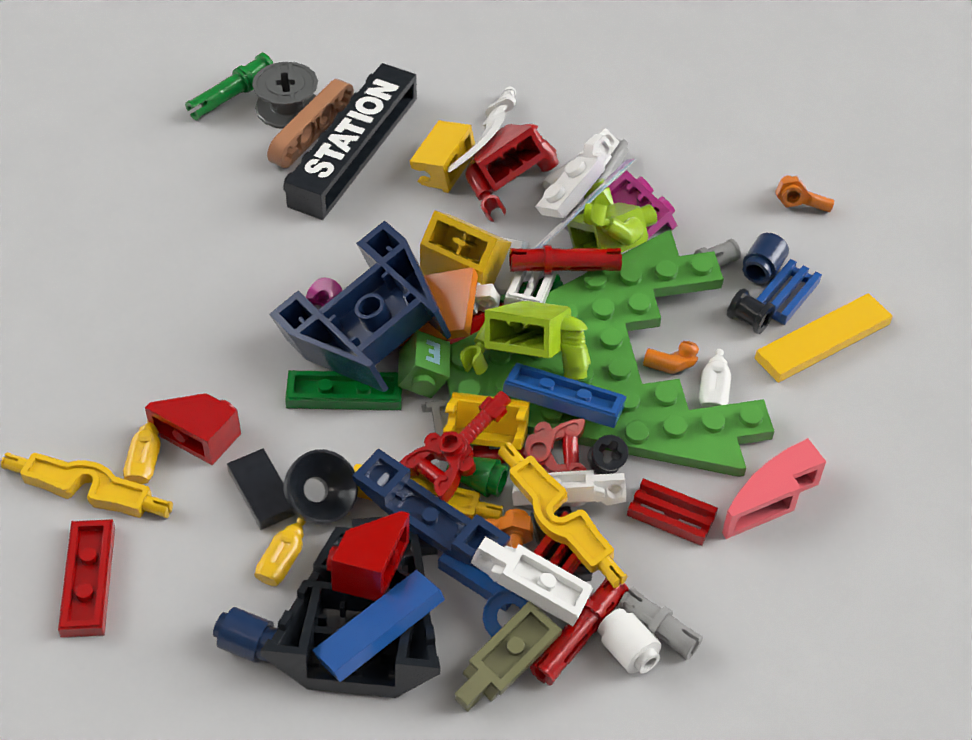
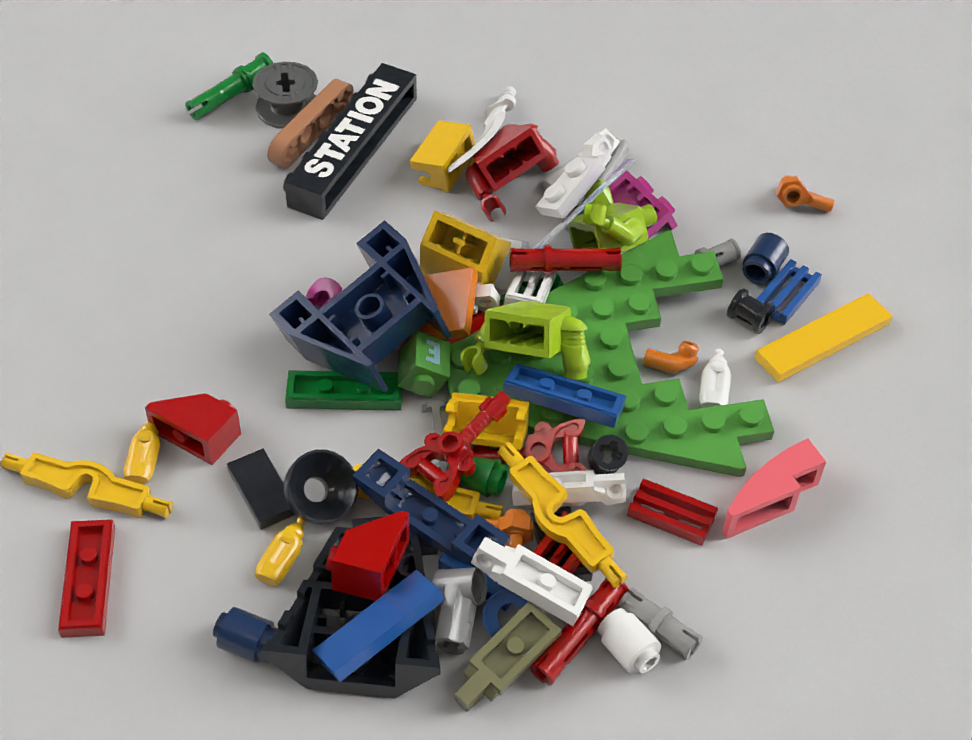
none -> light grey piece [433,567,487,655]

